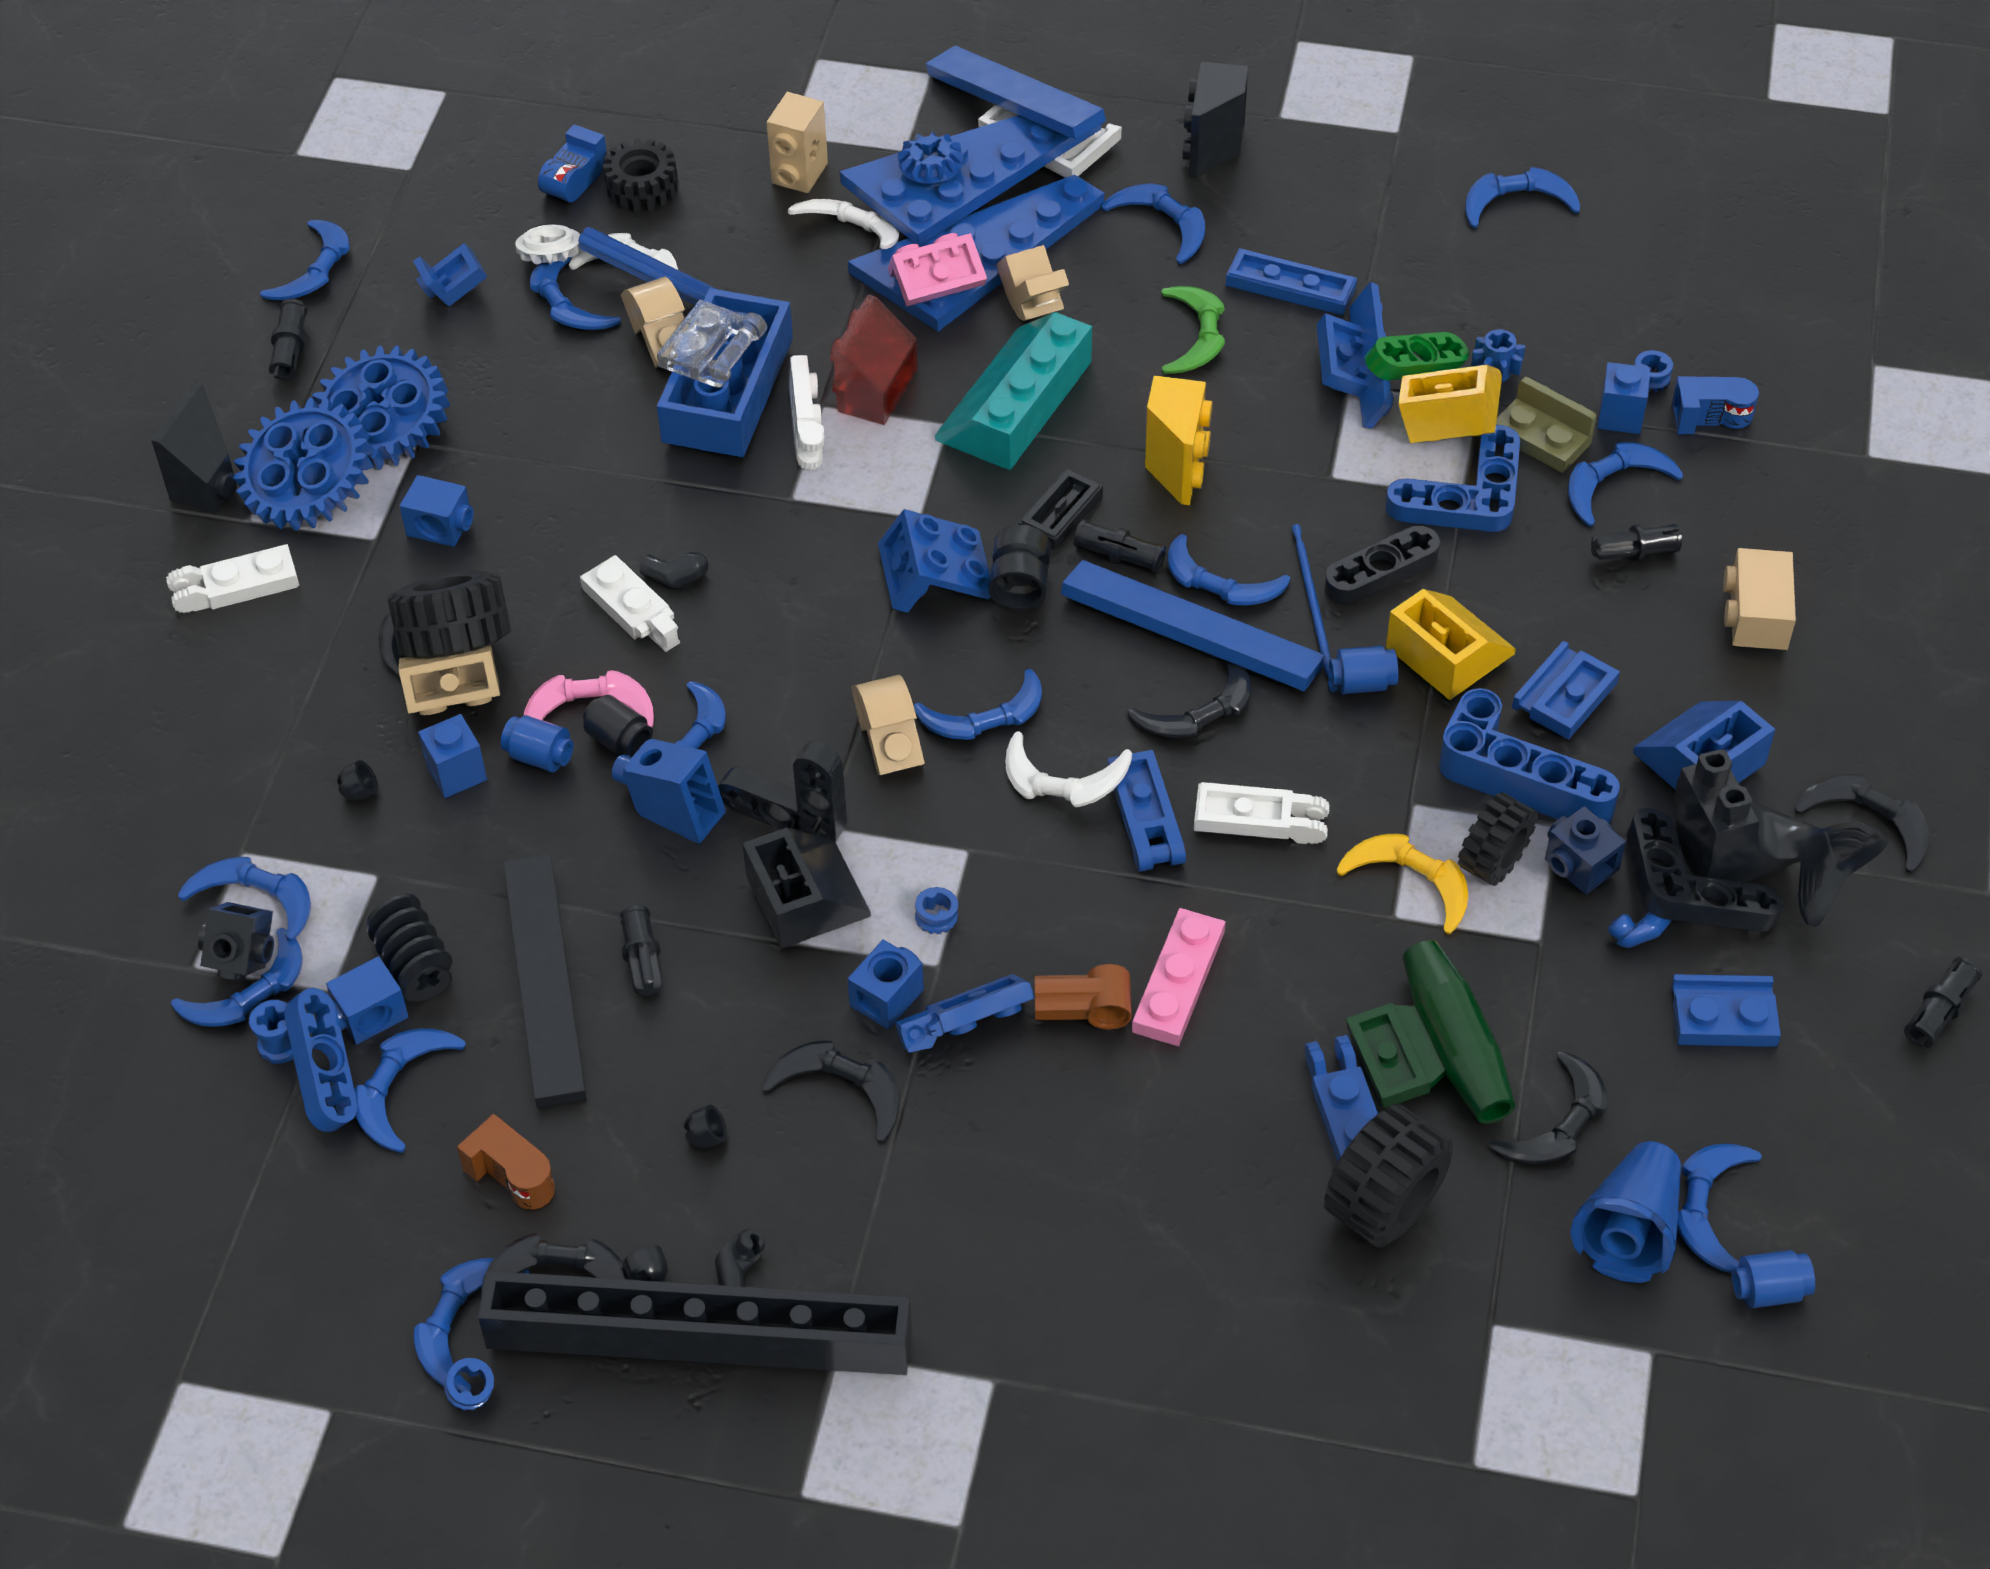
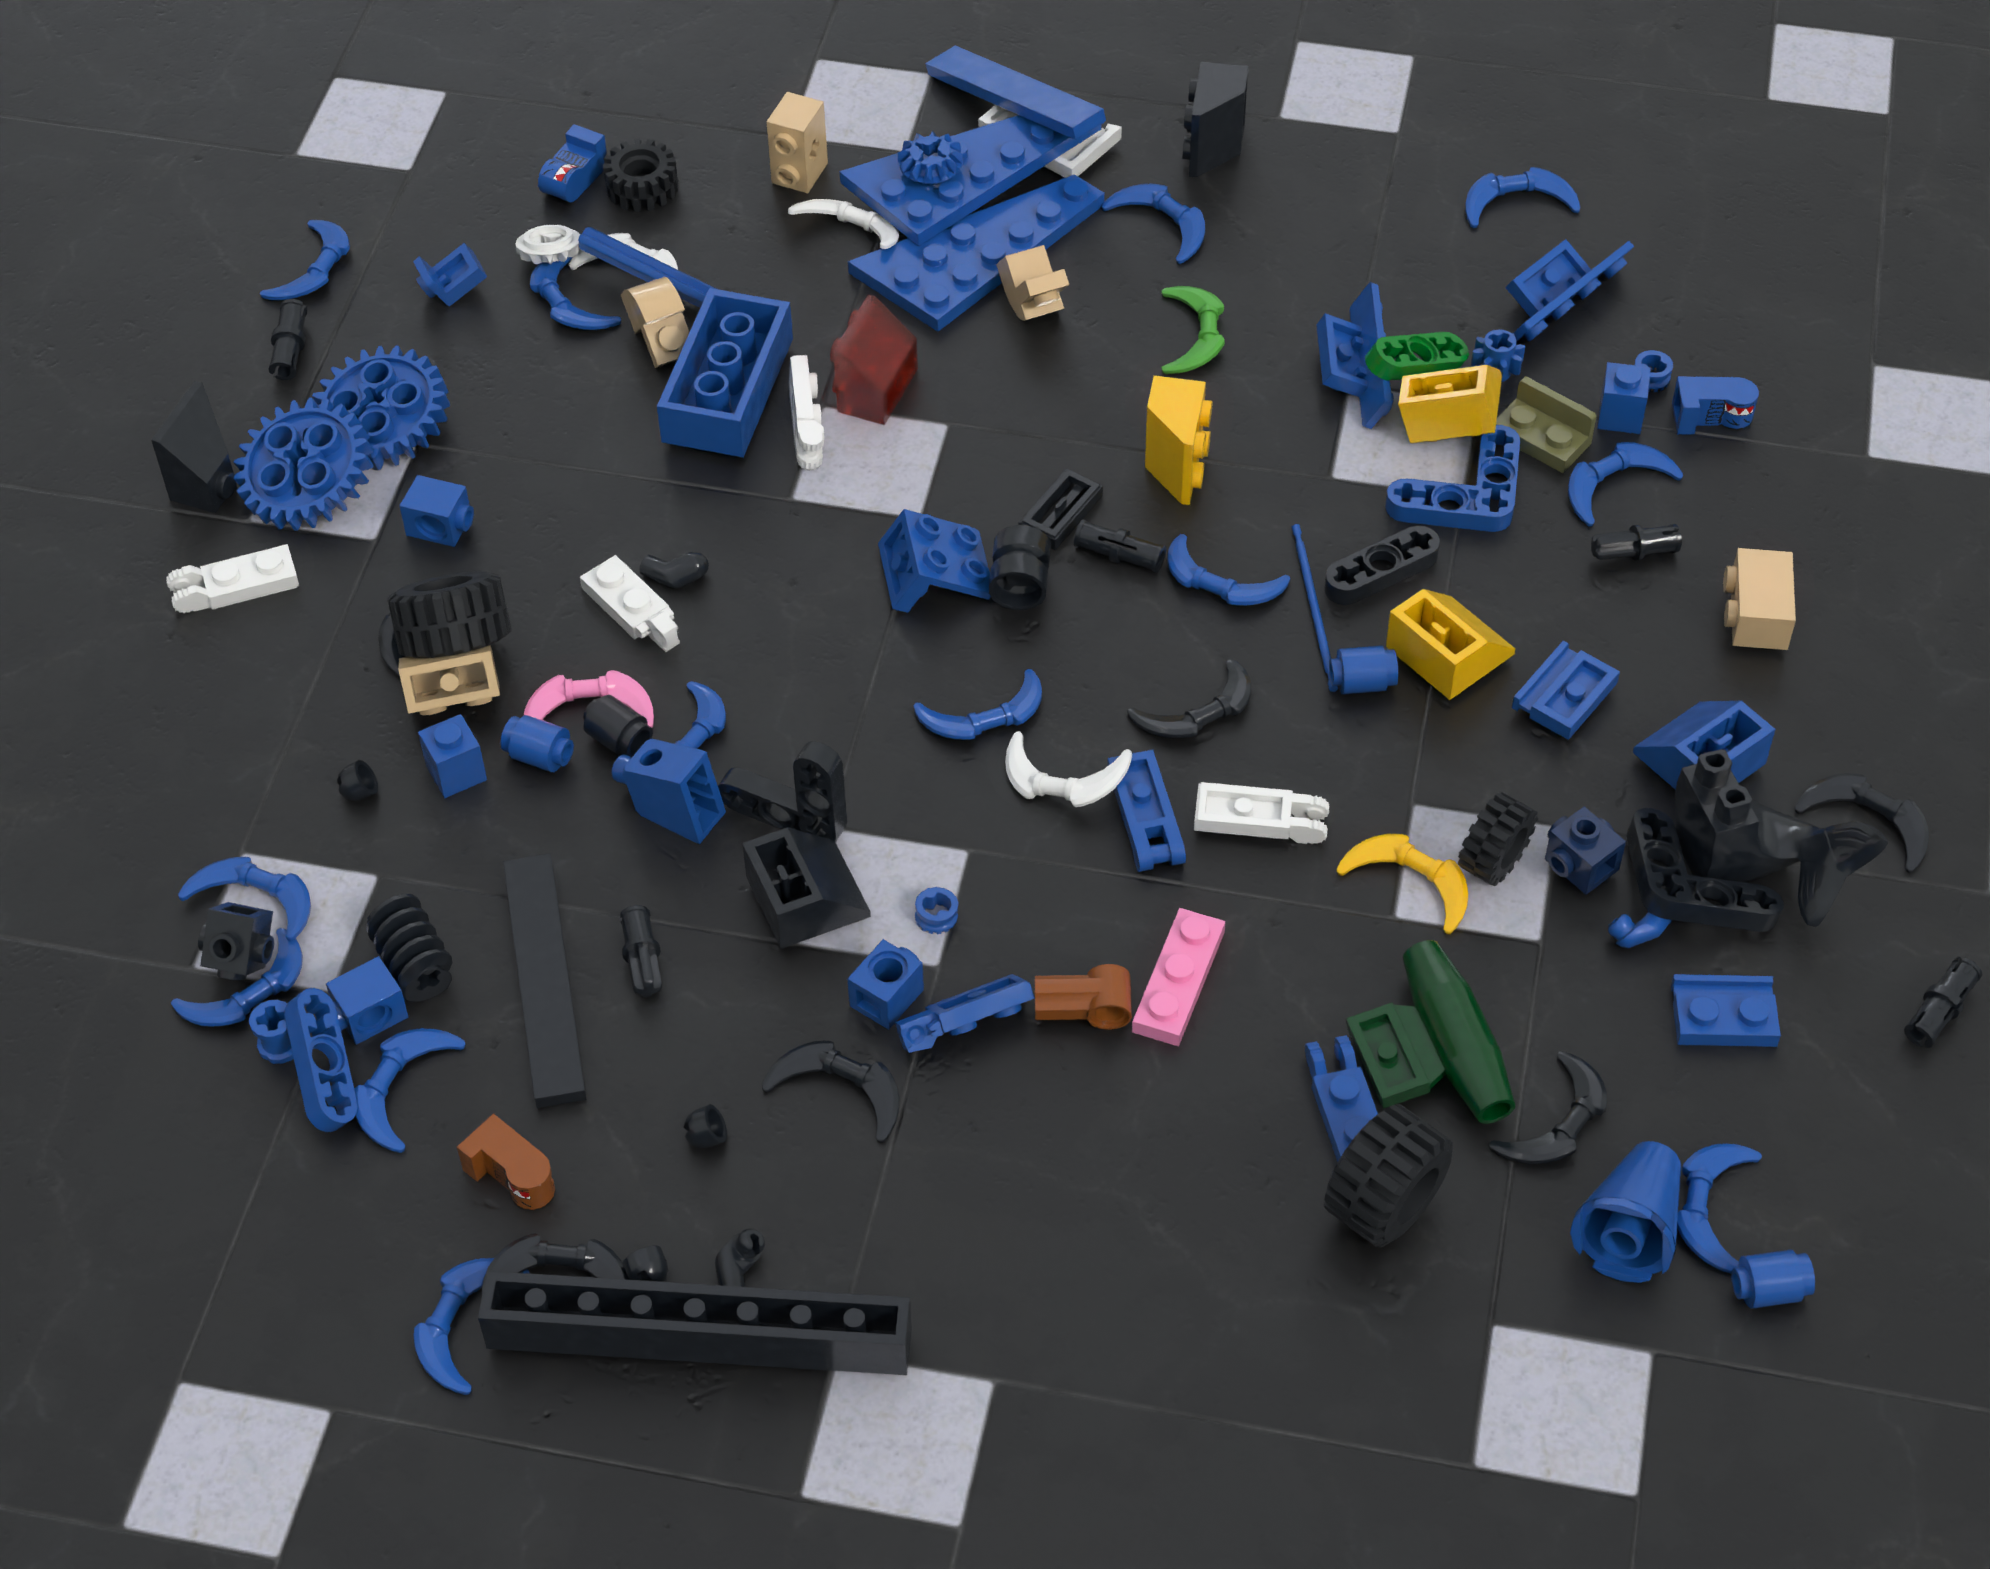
blue bush [444,1358,494,1411] -> none
clear plate [657,300,767,388] -> none
tan brick [851,675,925,775] -> none
bright pink bracket [888,233,987,306] -> none
teal slope [935,312,1092,470] -> none
blue tile [1061,560,1325,691] -> none
blue tile [1225,248,1357,316] -> none
blue beam [1439,688,1620,824] -> none
none -> blue bracket [1505,239,1634,342]

